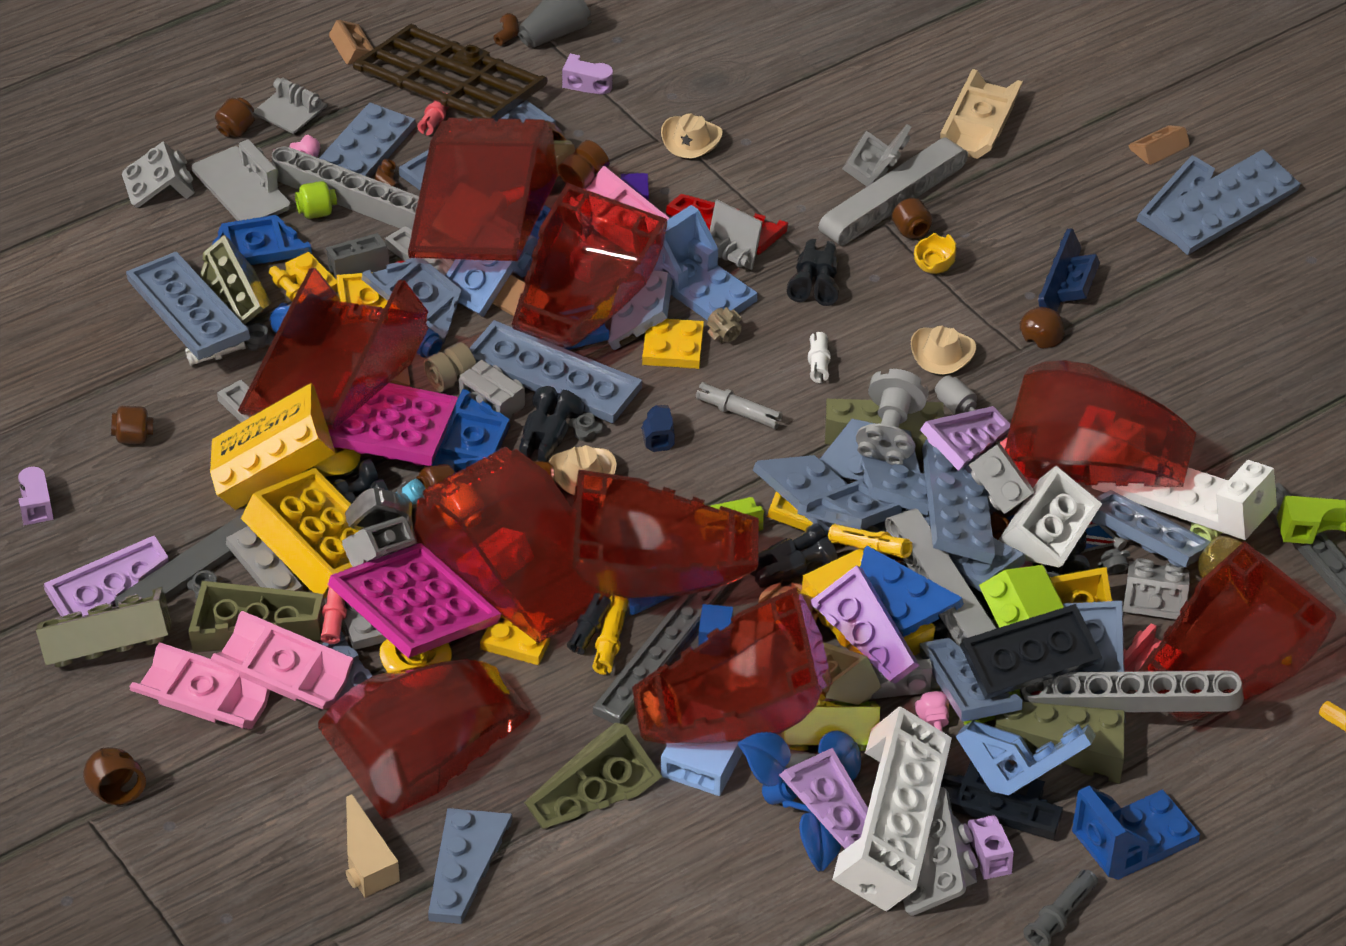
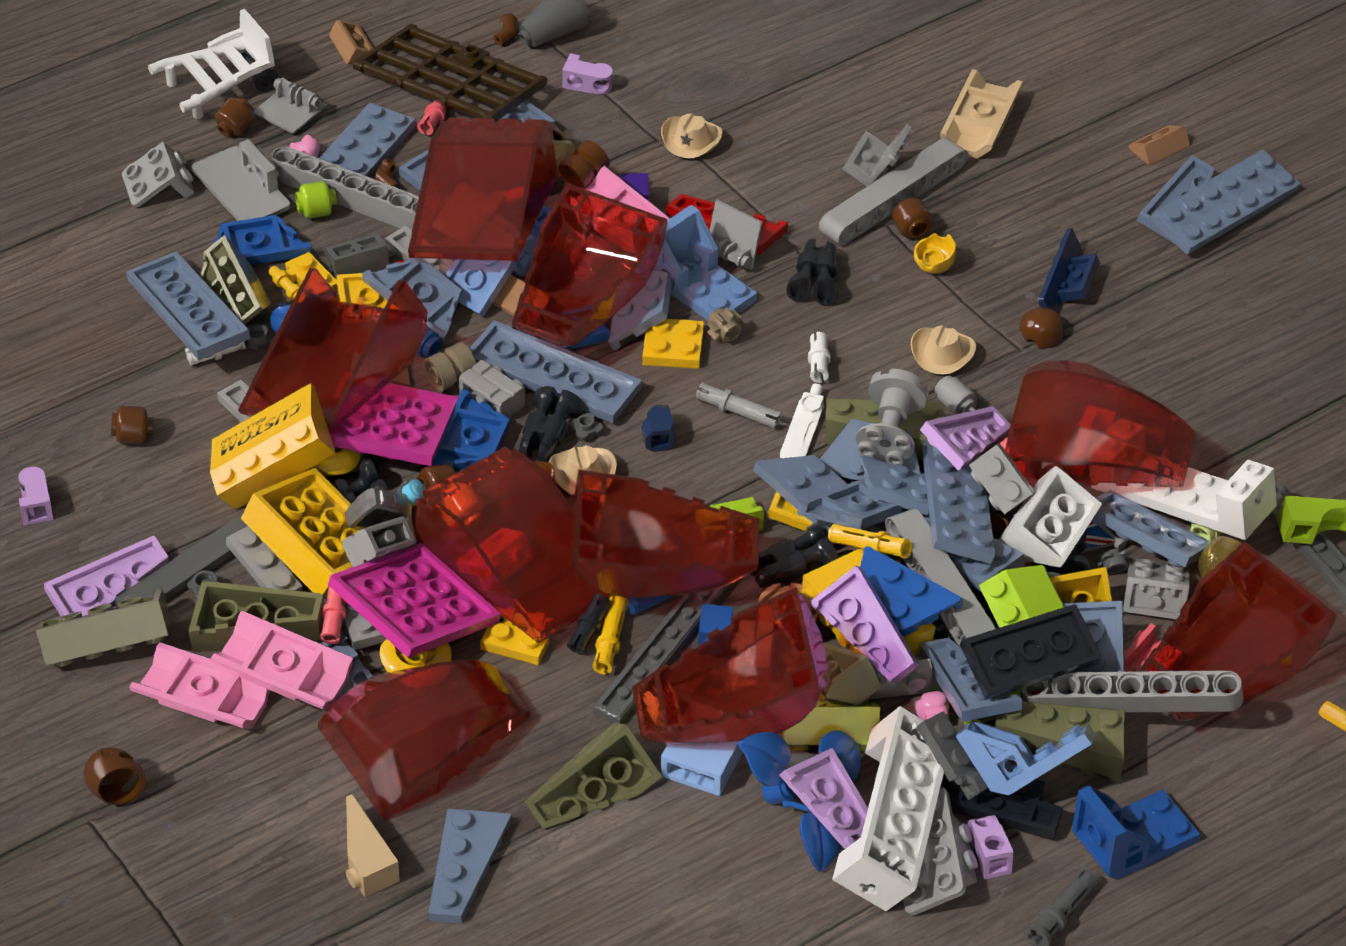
none -> white hand [148,9,278,119]
none -> white piece [780,384,824,458]
none -> dark grey hinge [917,711,988,800]

